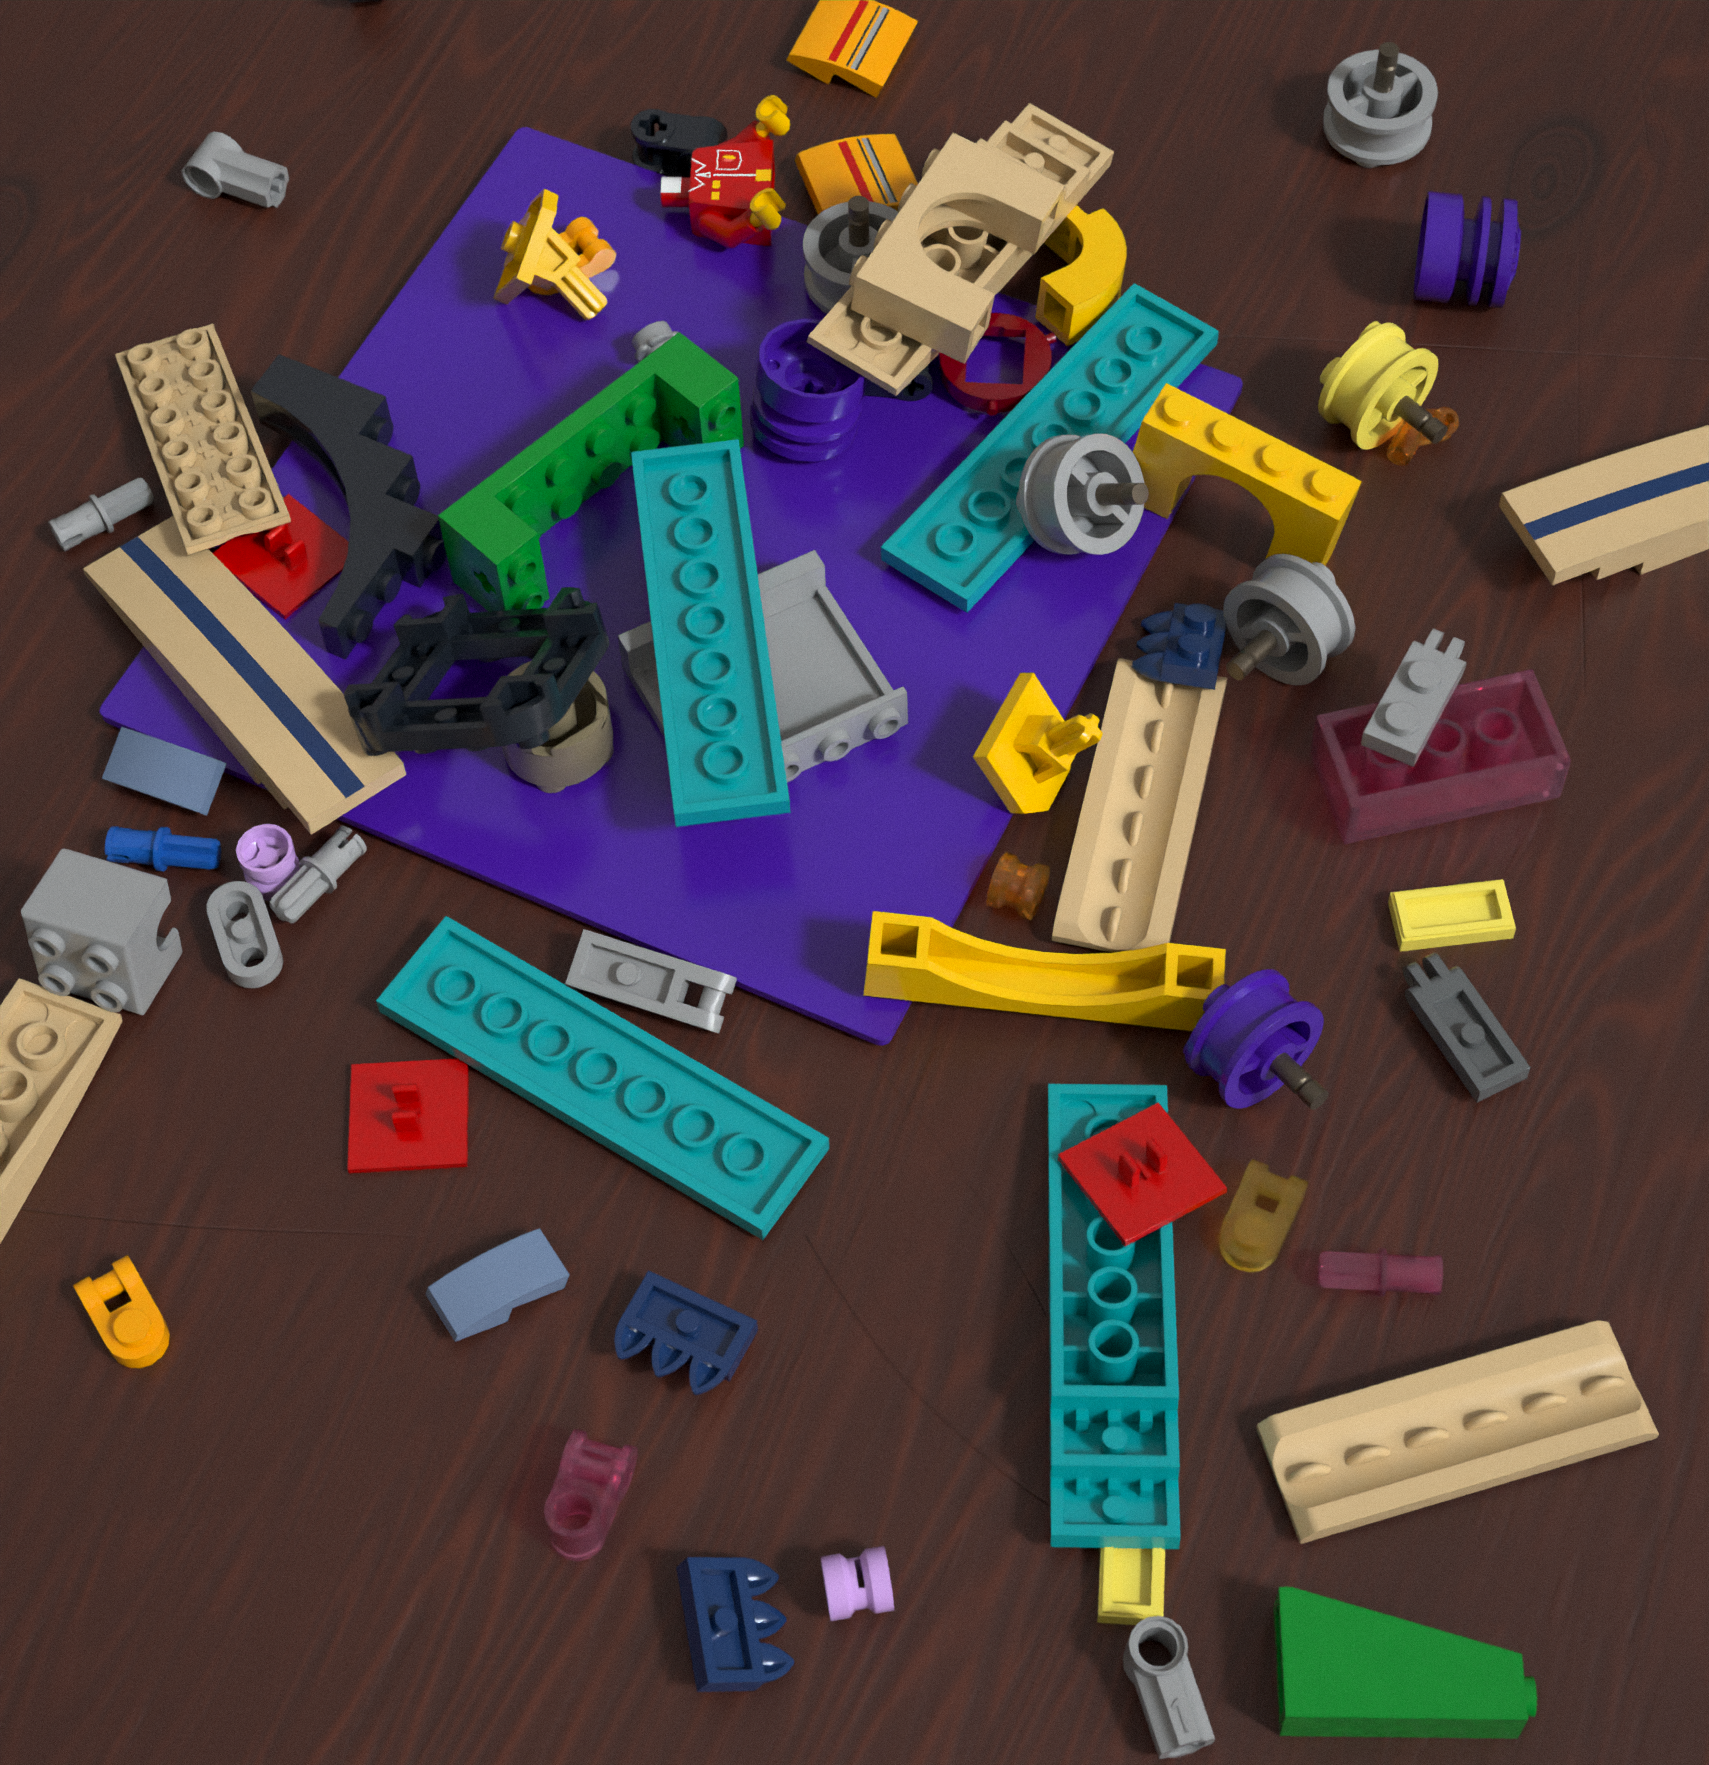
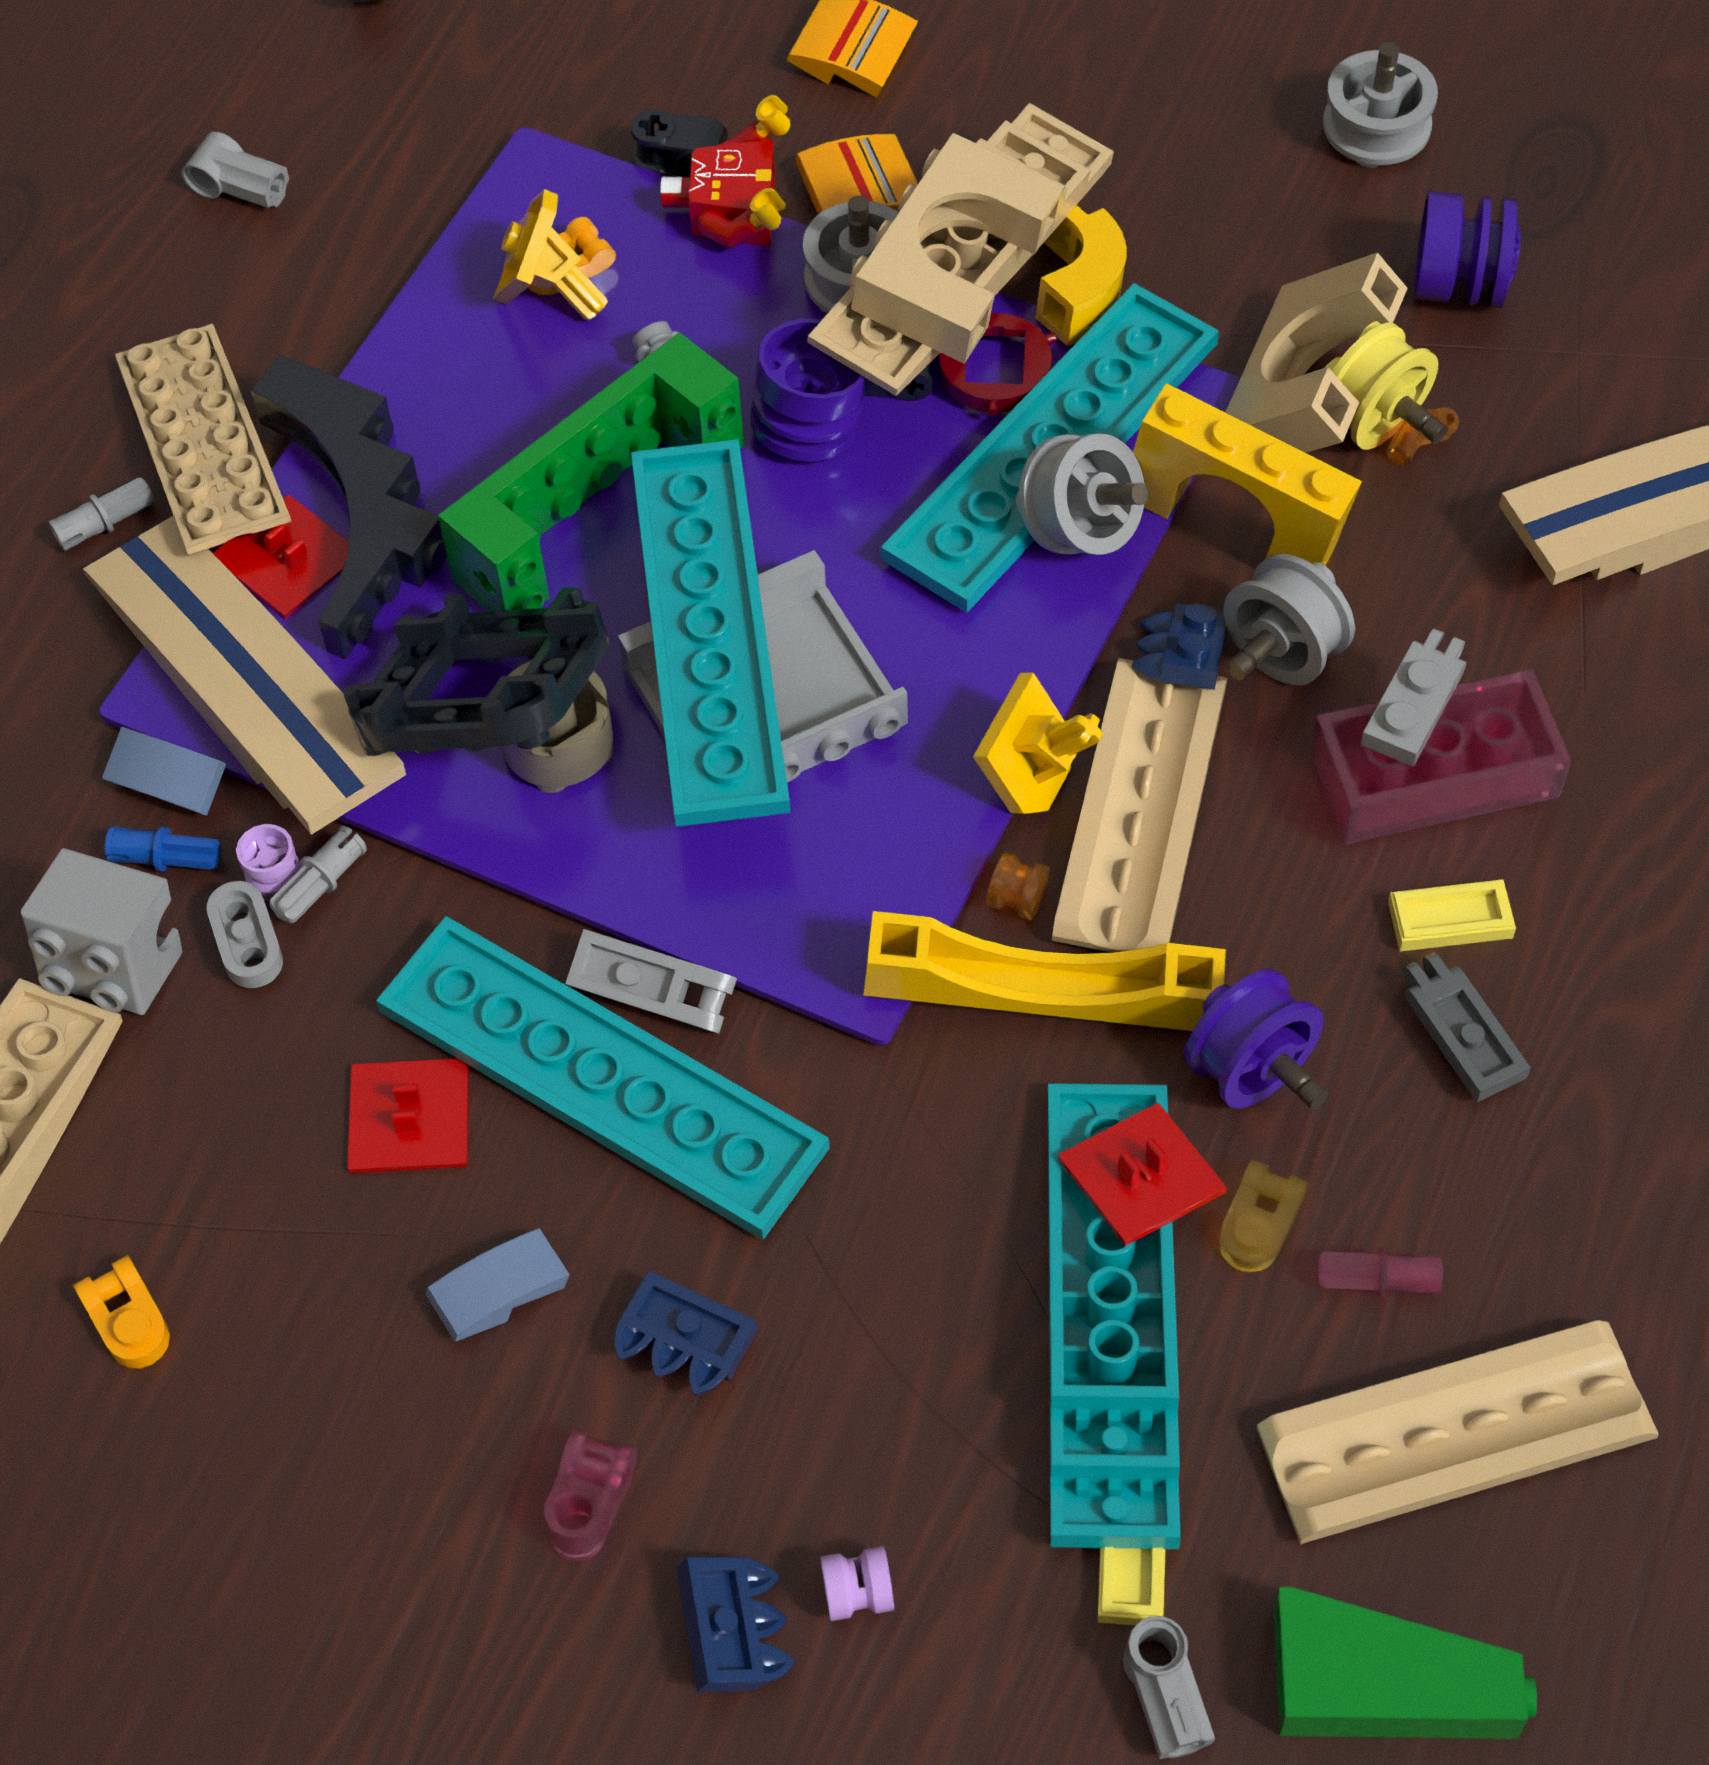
none -> tan arch [1225,252,1408,453]

